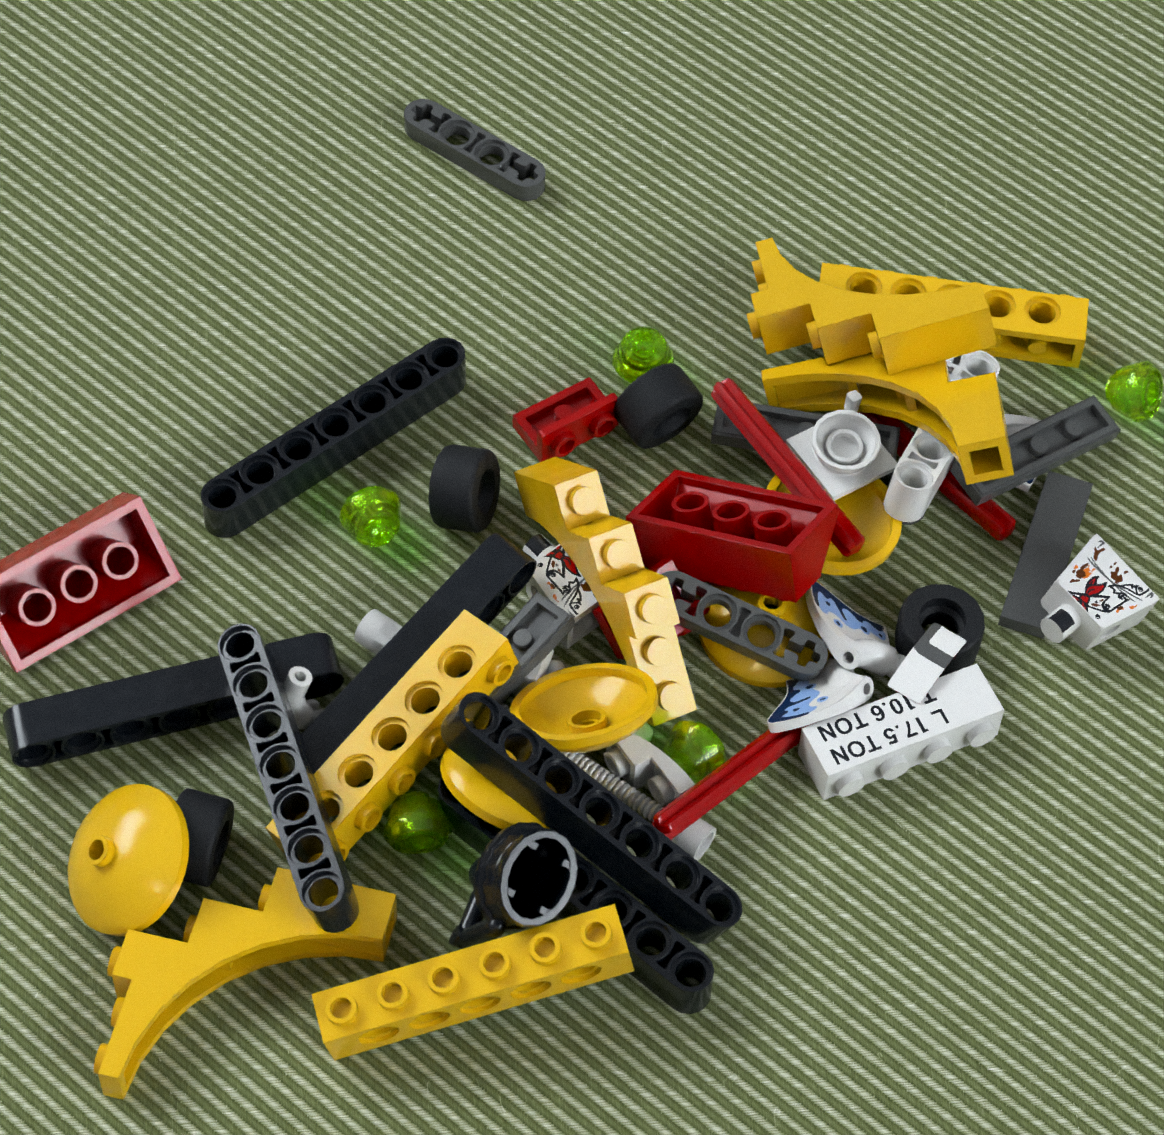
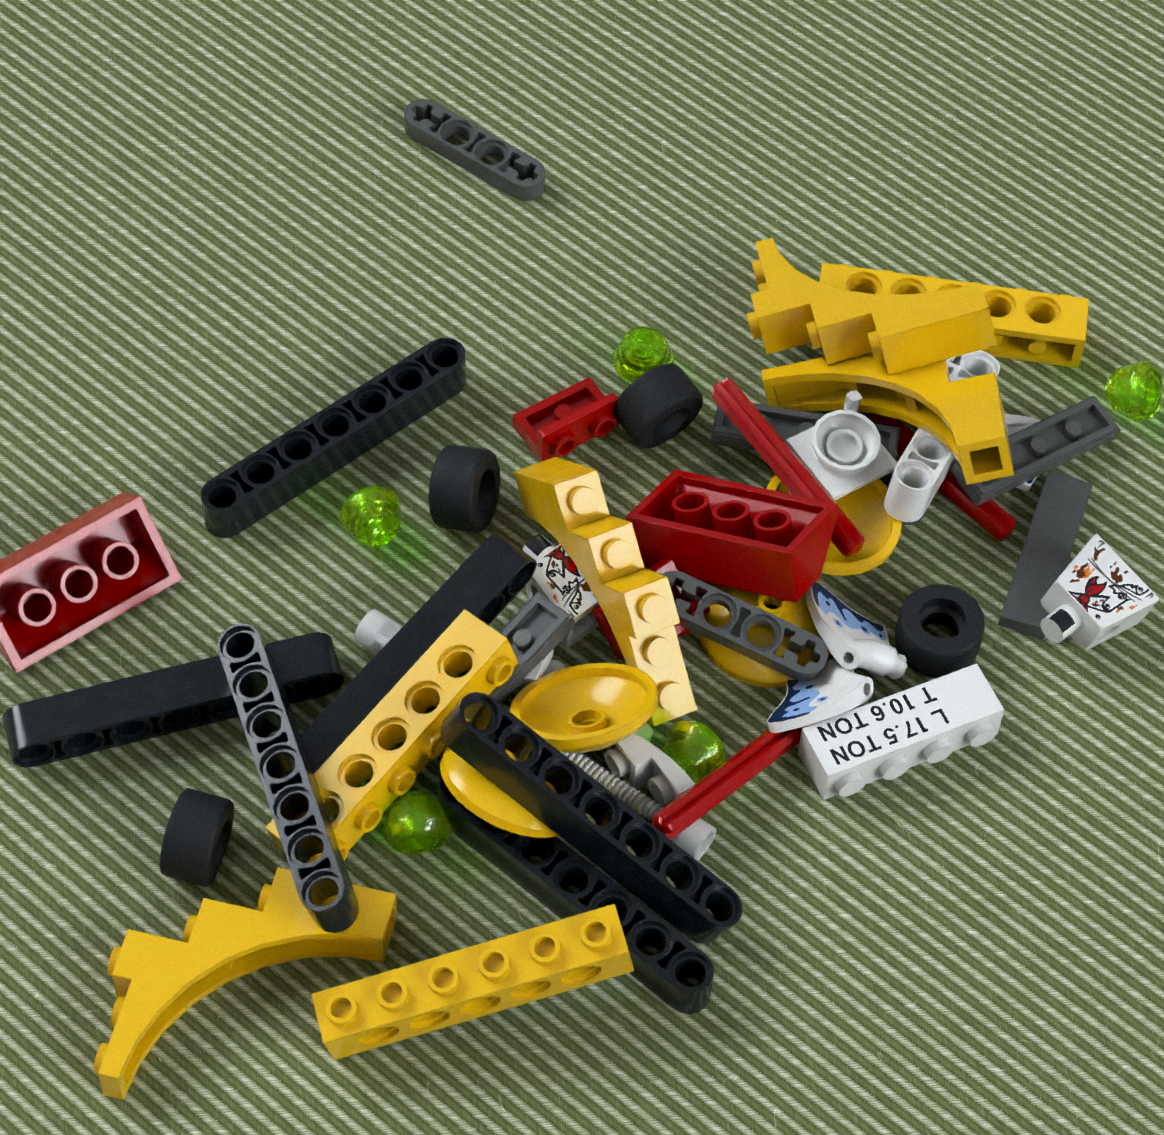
yellow dish [68,784,189,937] -> none
white arm [283,666,323,730] -> none
black piece [449,822,578,949] -> none
white sticker [888,623,966,704] -> none

